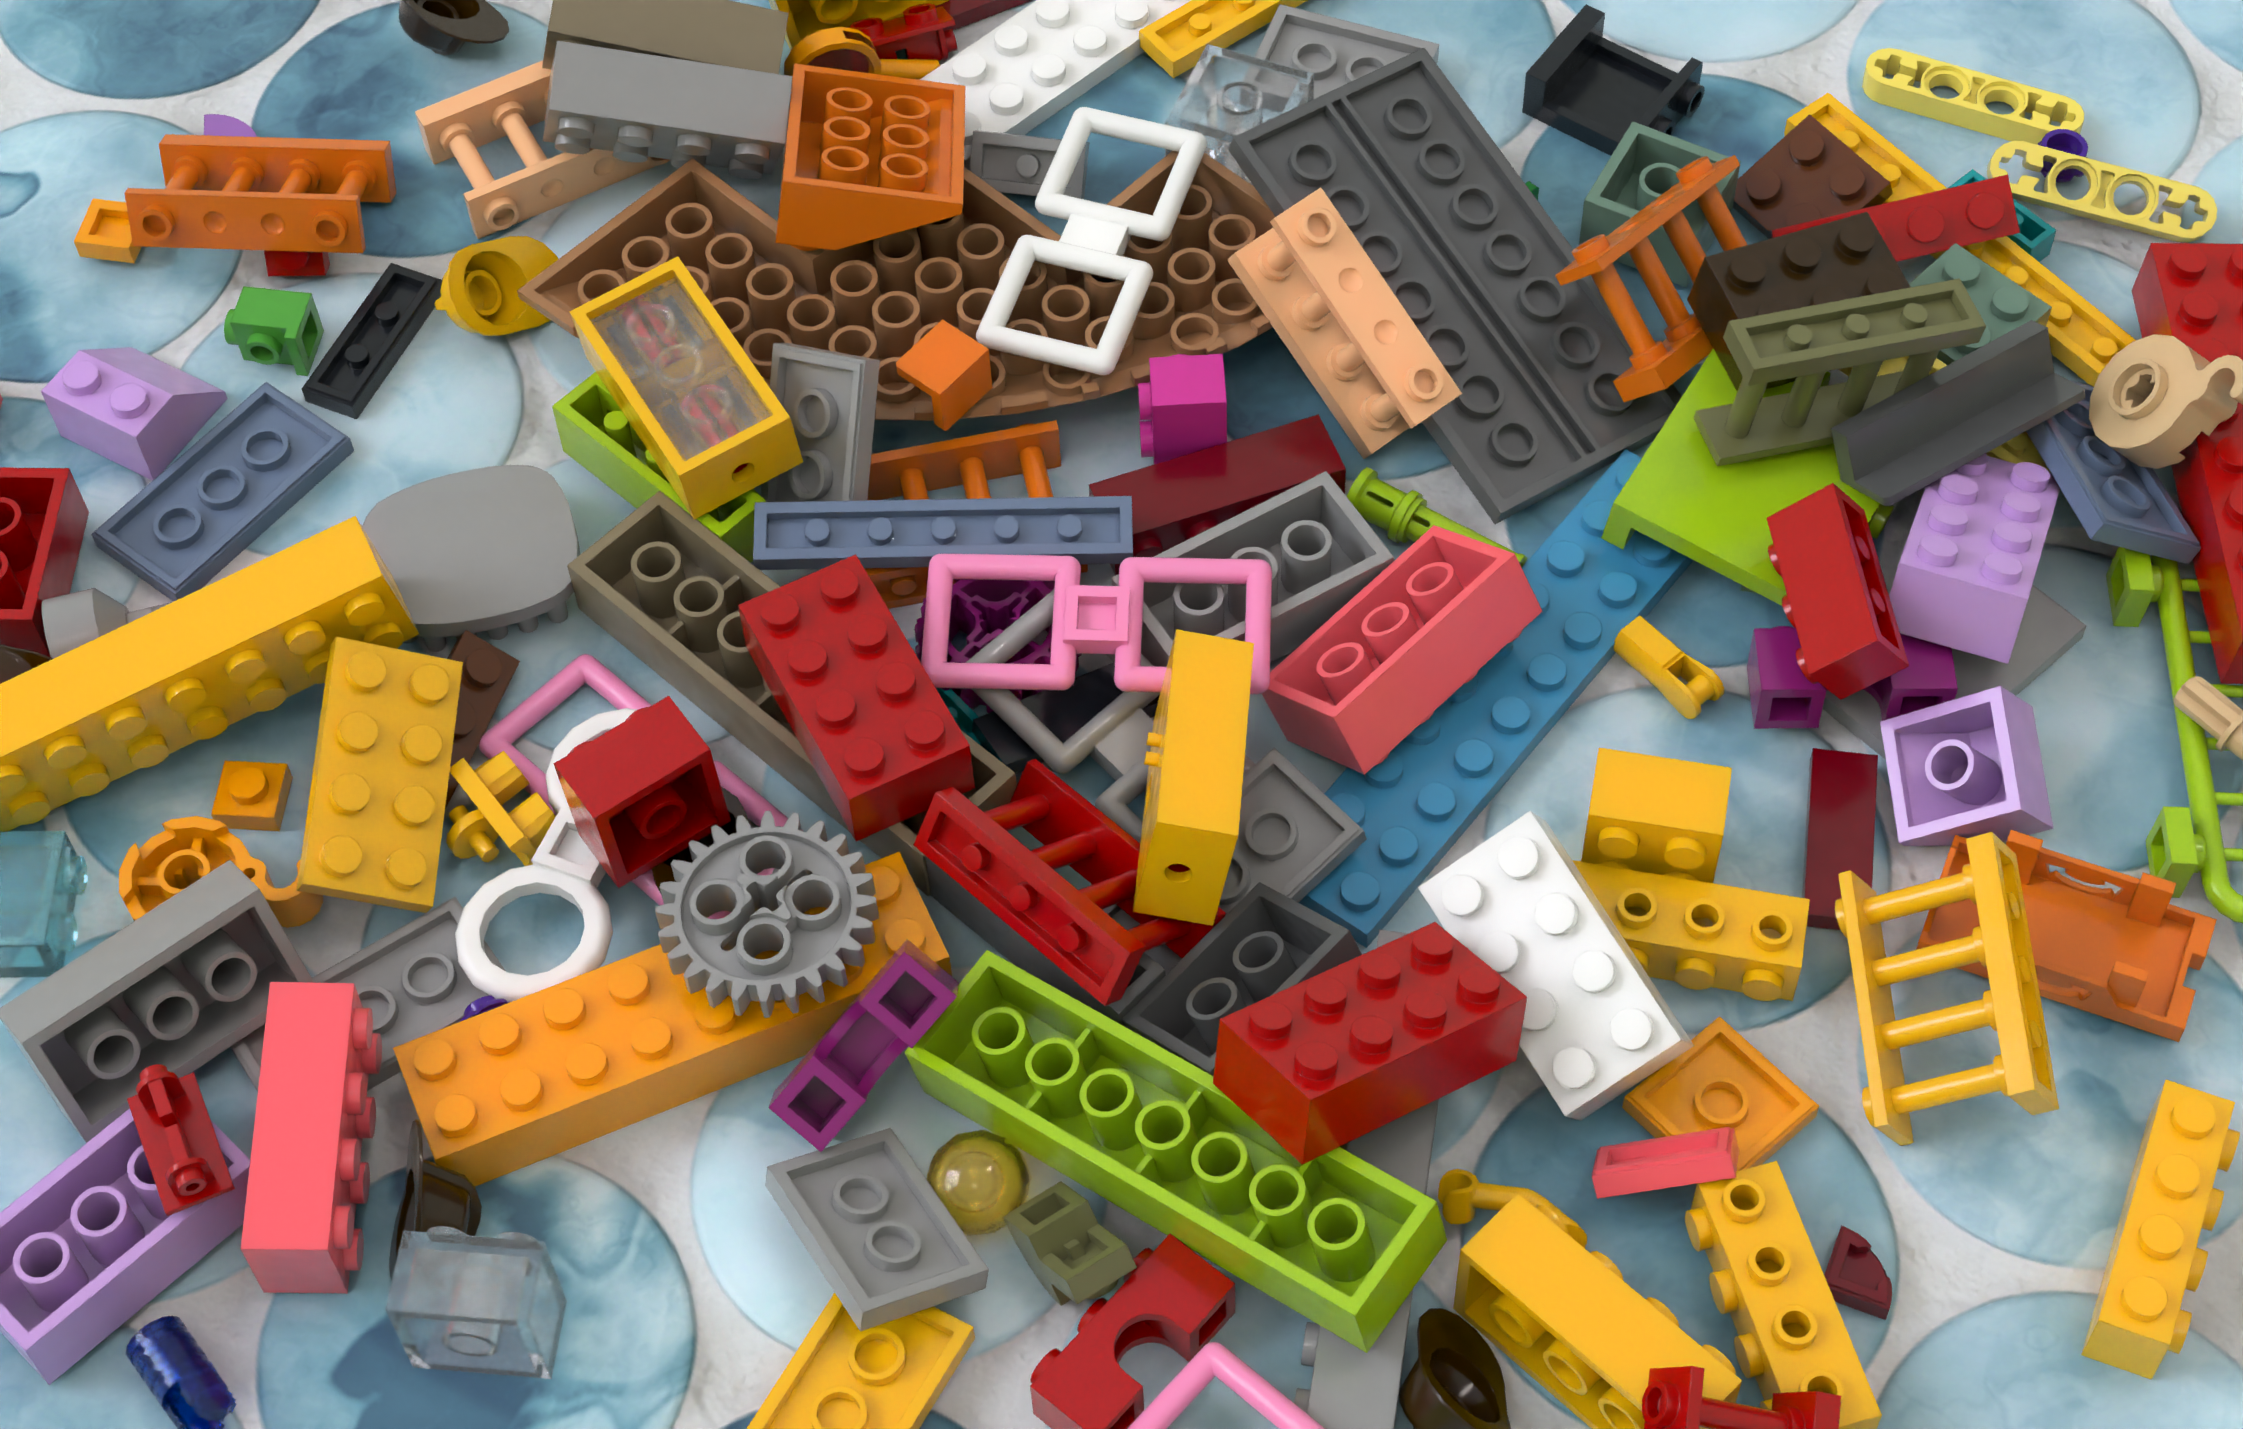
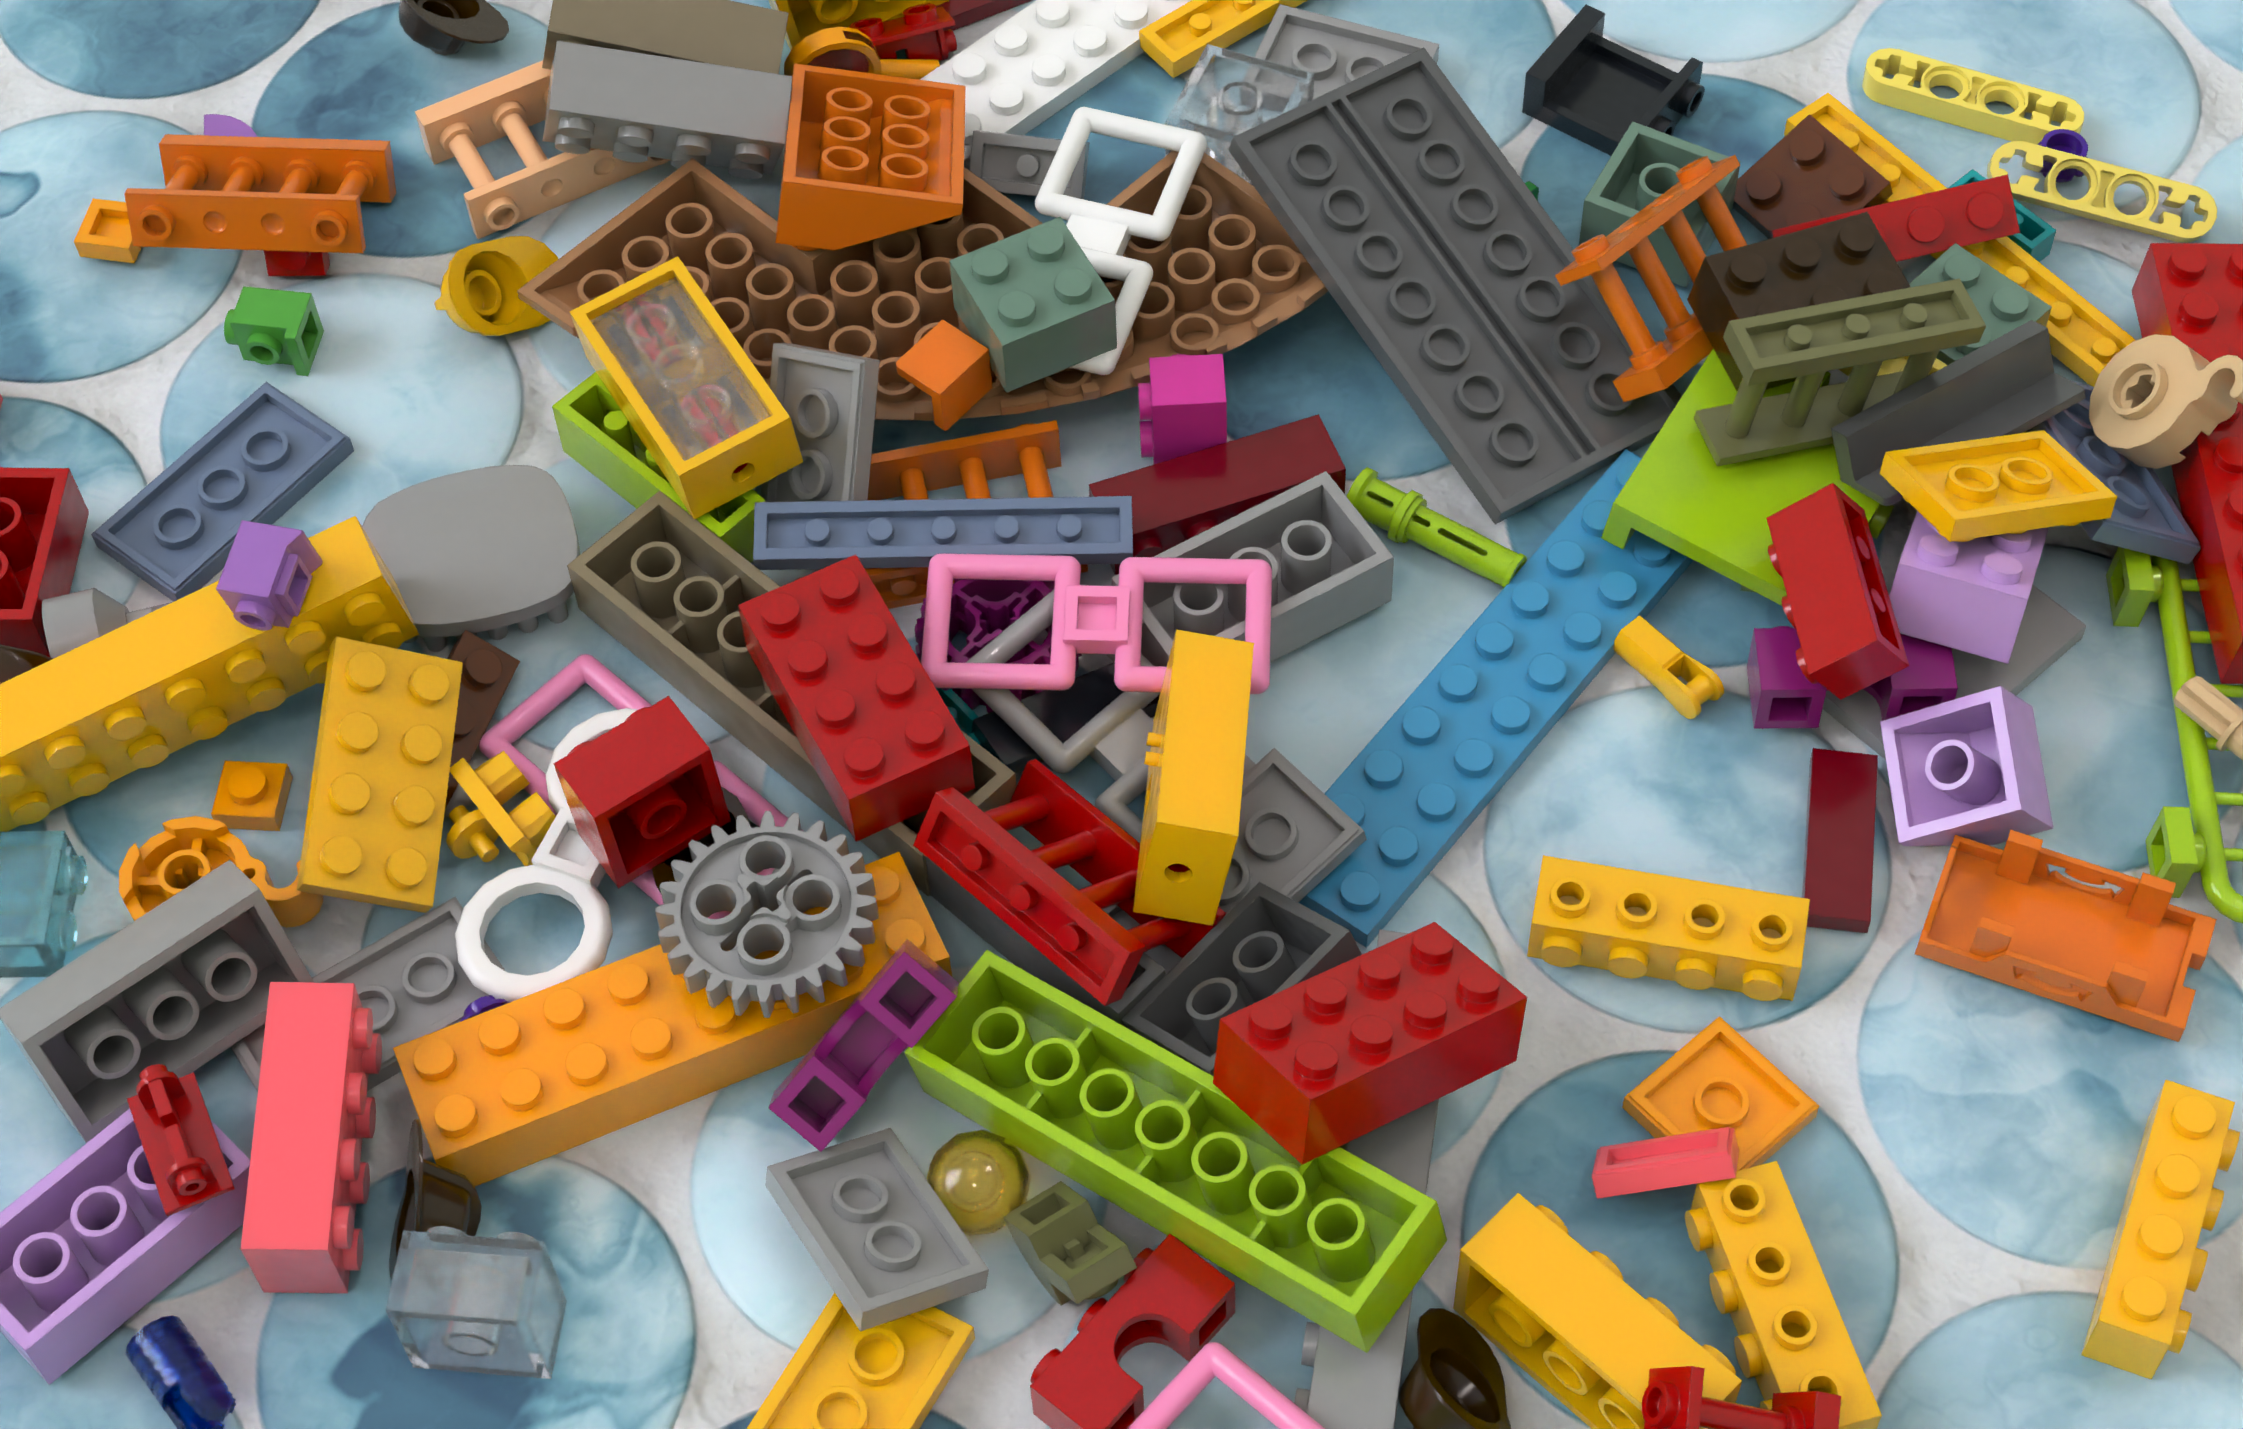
lavender slope [41,347,228,481] -> none
black tile [302,263,442,419] -> none
light nougat fence [1227,187,1462,459] -> none
coral brick [1261,525,1543,775] -> none
white brick [1418,811,1694,1121] -> none
yellow piece [1438,1169,1587,1248] -> none
yellow brick [1581,748,1732,883] -> none
dark red tile [1824,1225,1892,1320] -> none
yellow fence [1835,832,2059,1146] -> none
none -> medium lavender window [216,520,323,631]
none -> sand green brick [949,217,1117,393]
none -> yellow plate [1880,430,2117,542]

